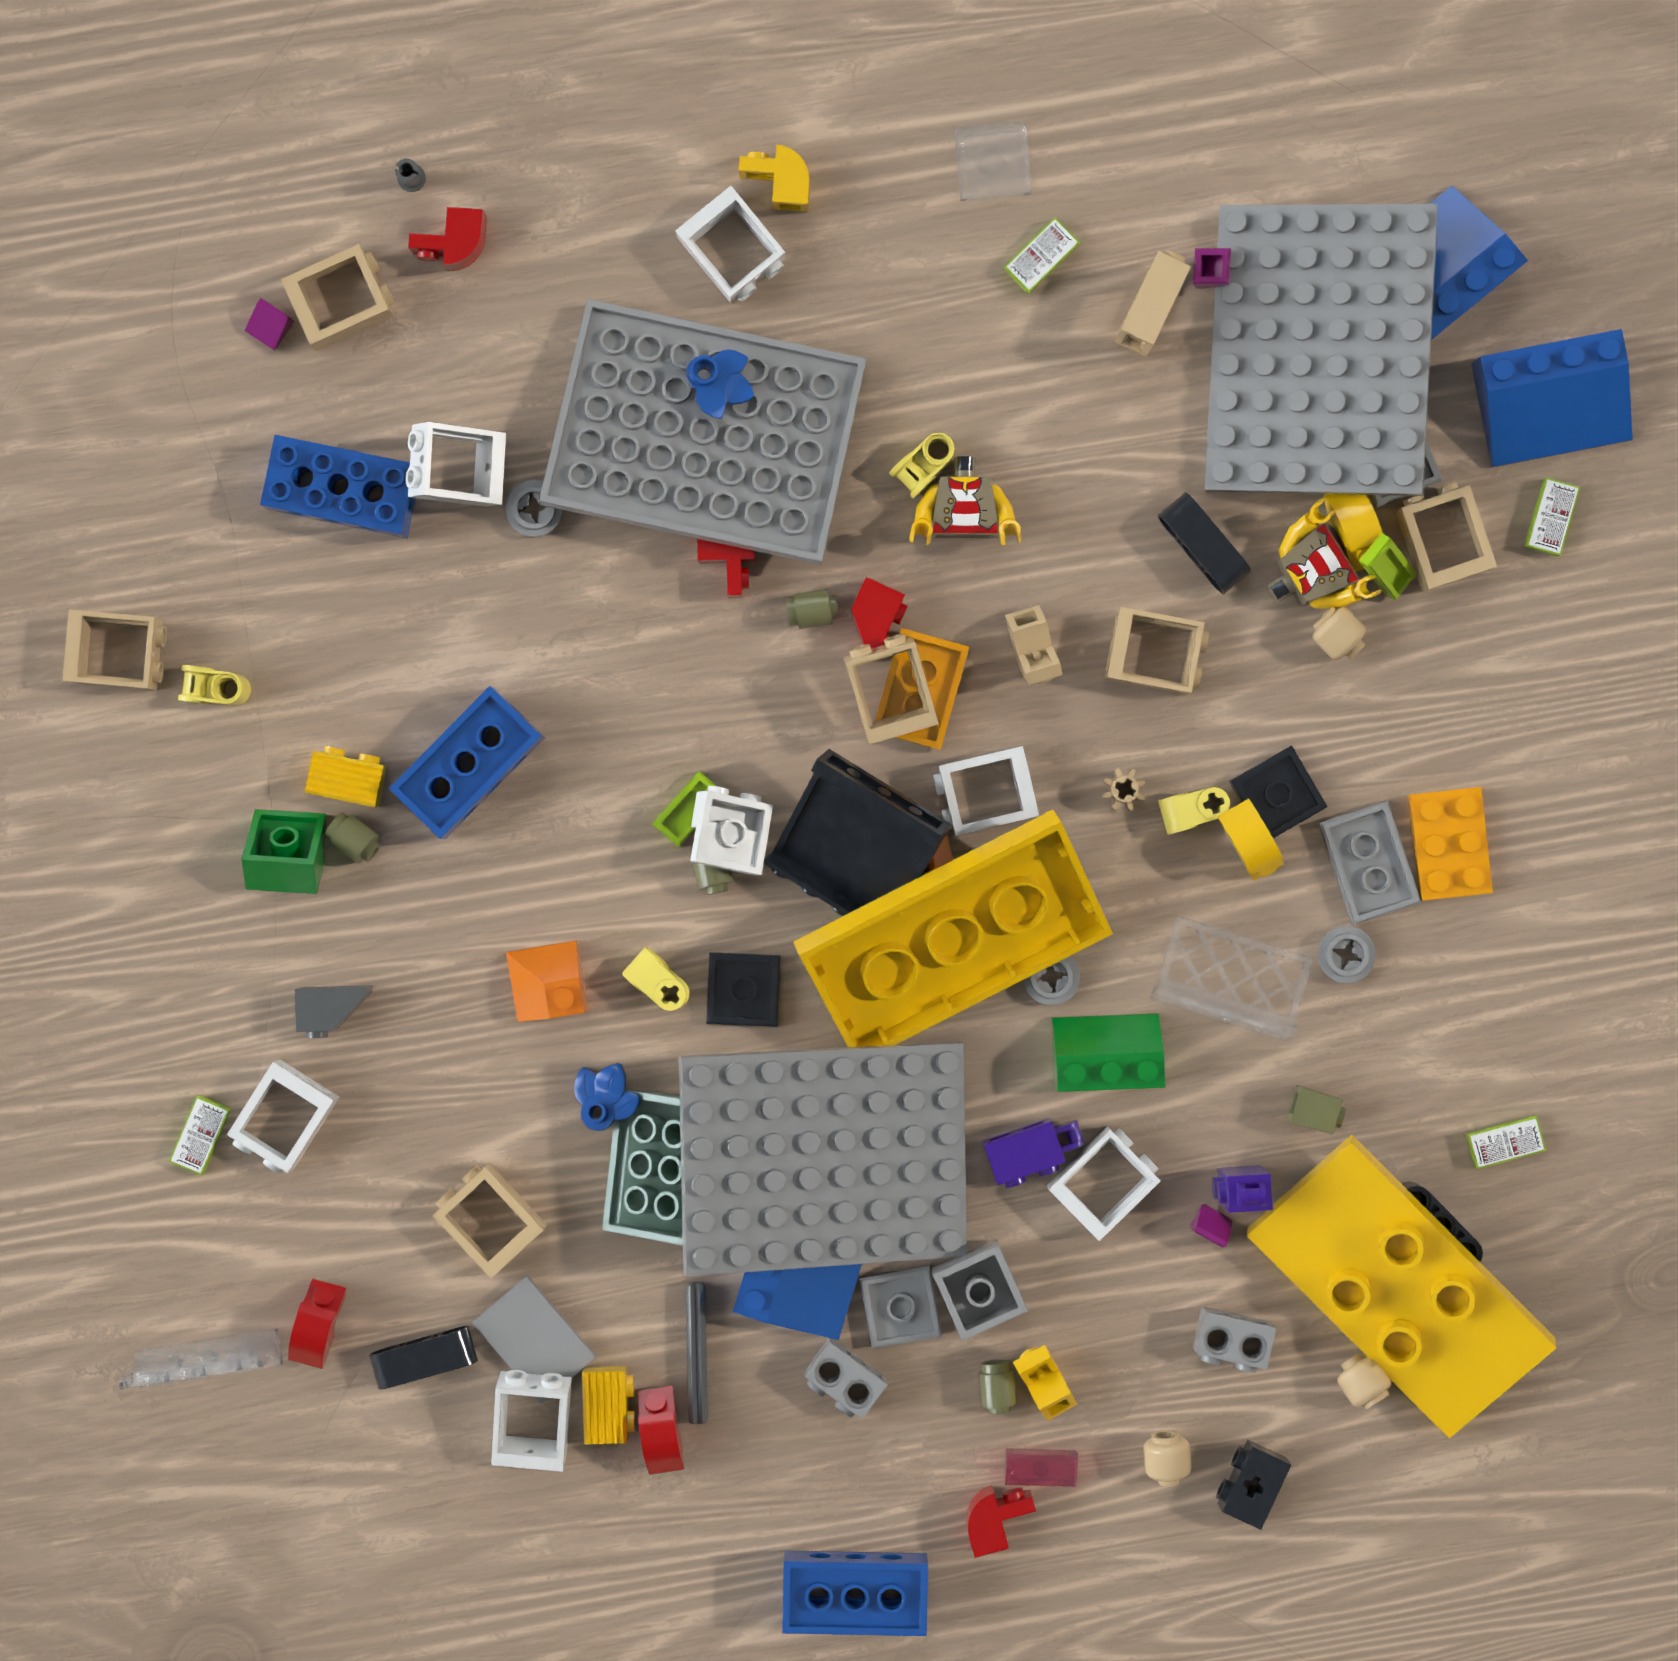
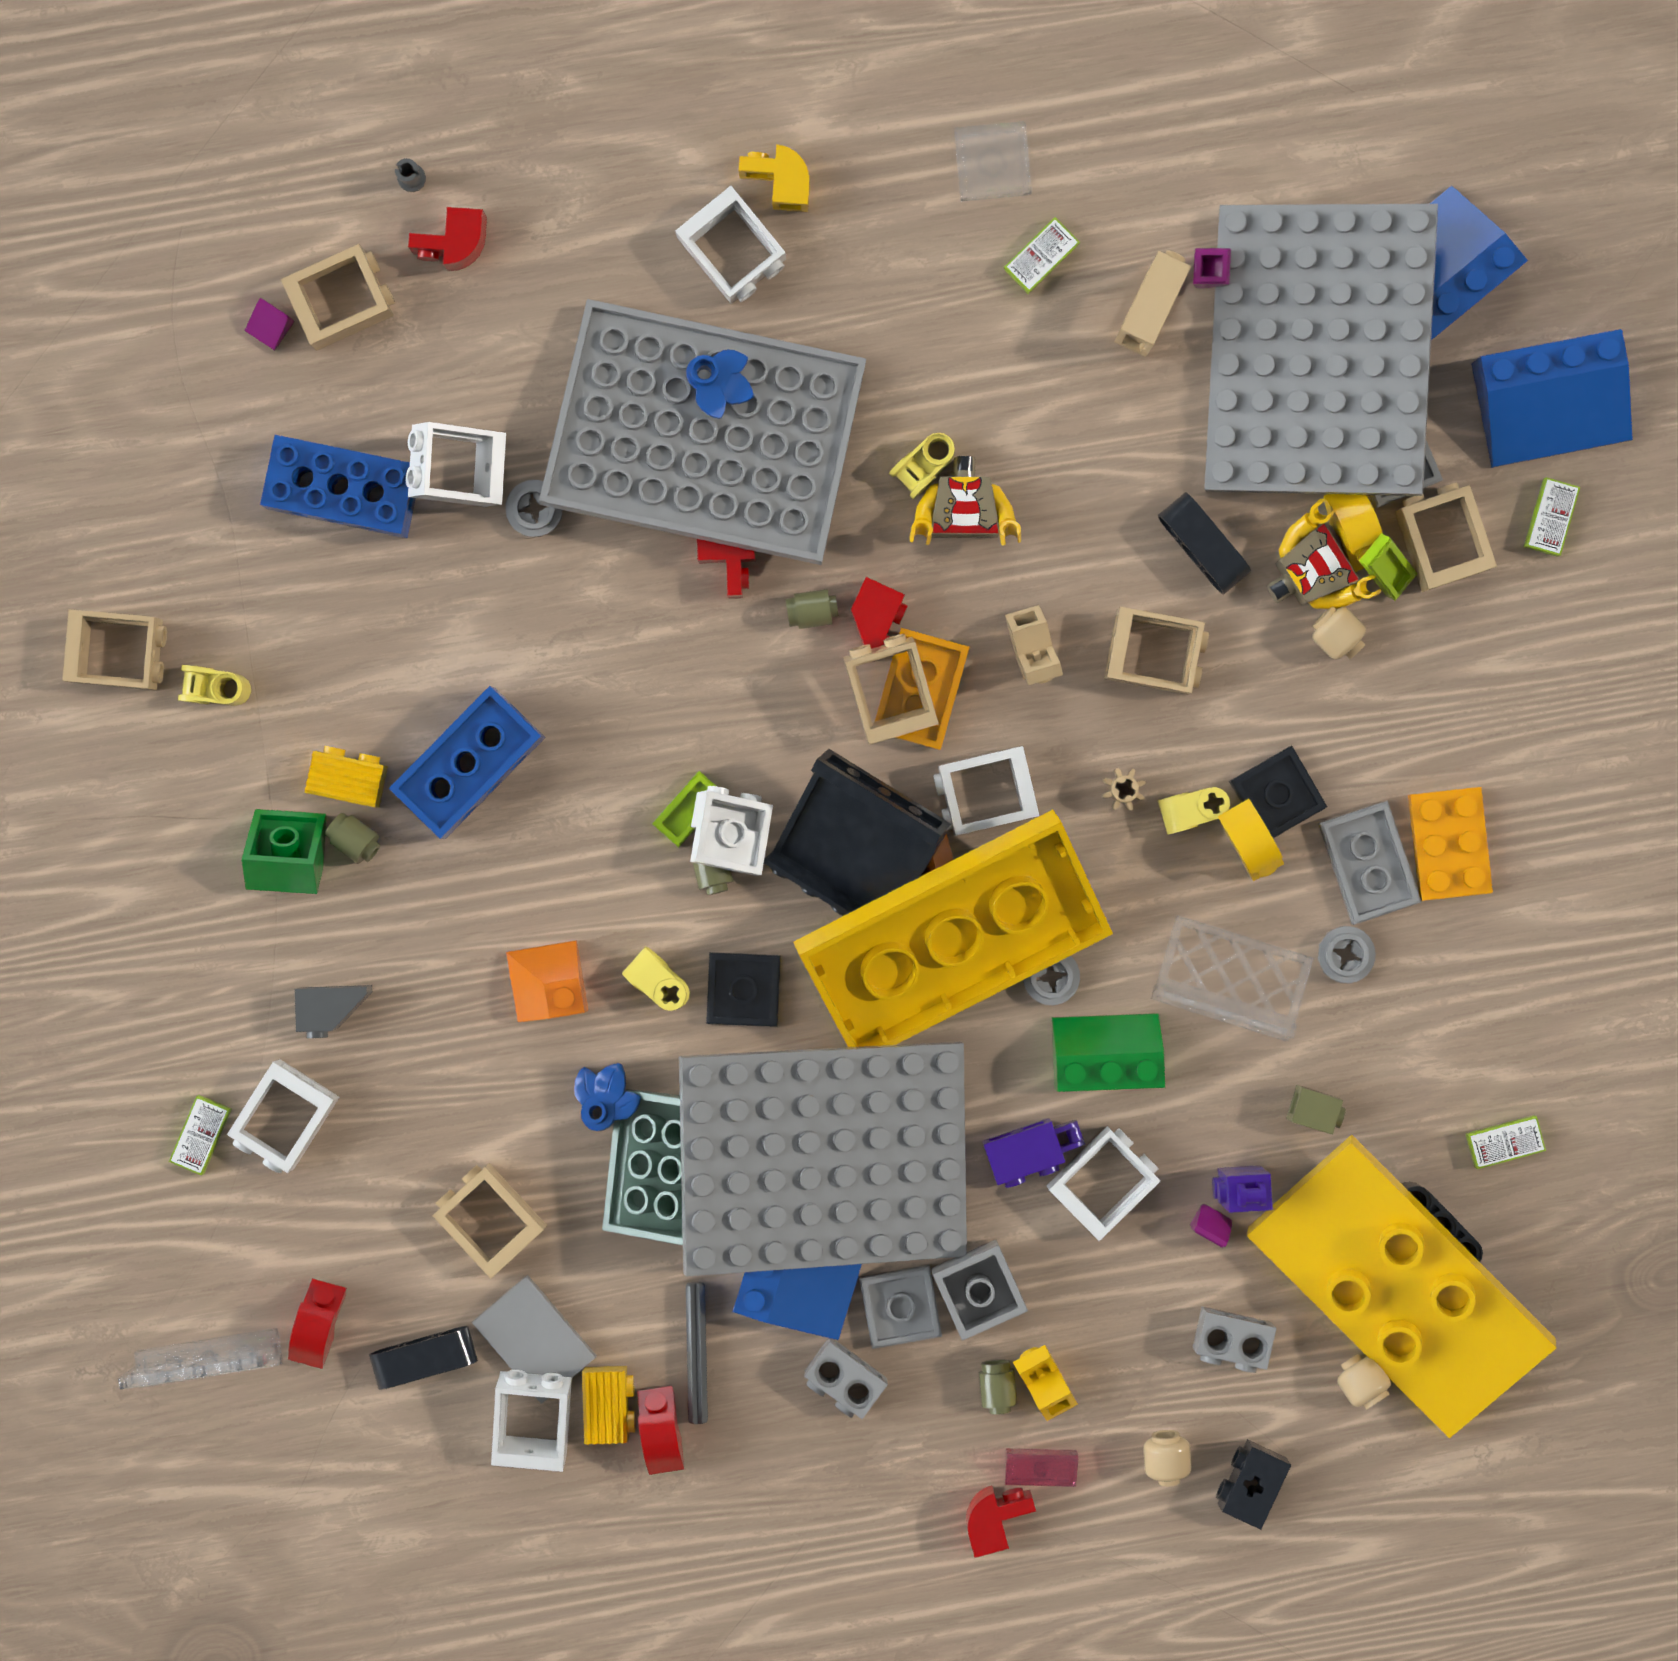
blue brick [782,1550,928,1636] -> none

